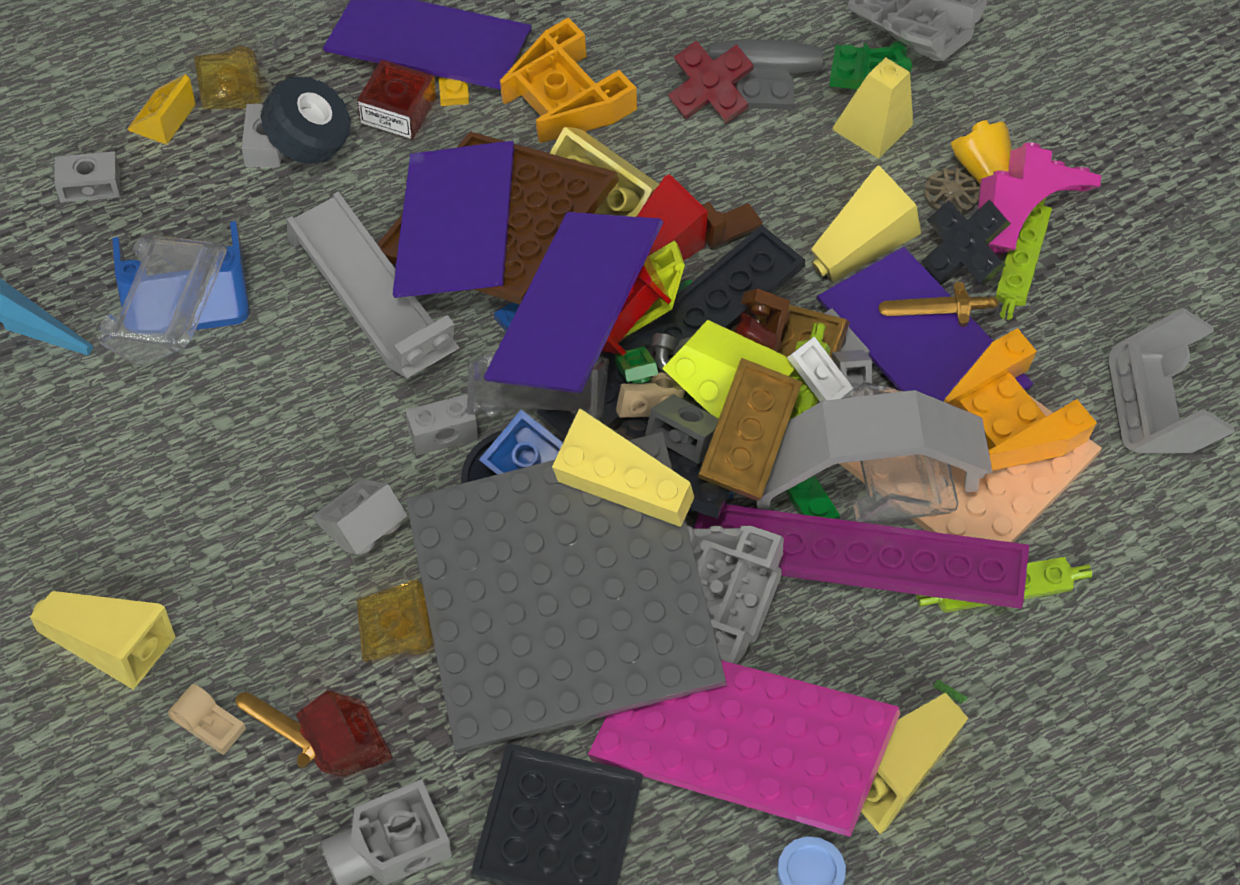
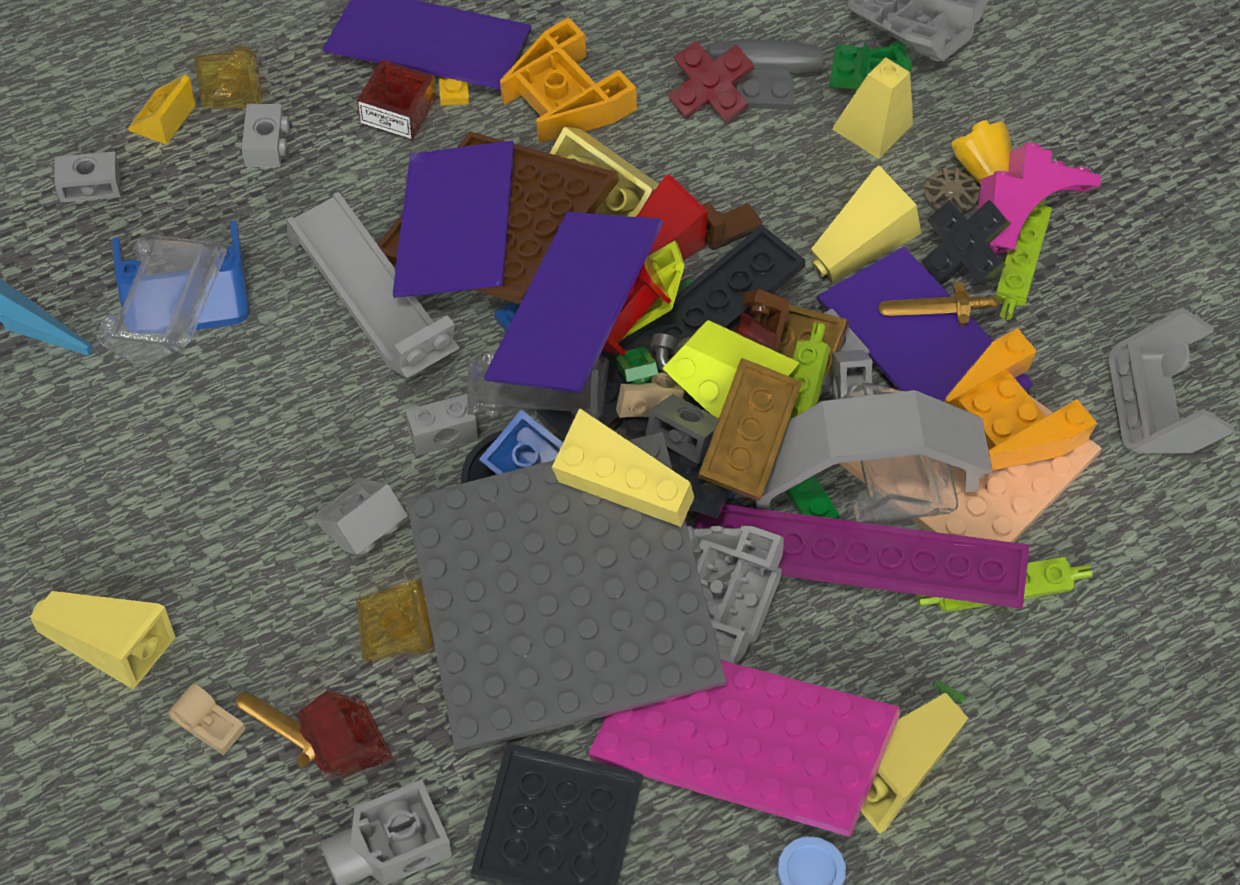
black wheel [260,76,351,164] -> none
white plate [787,337,853,402] -> none

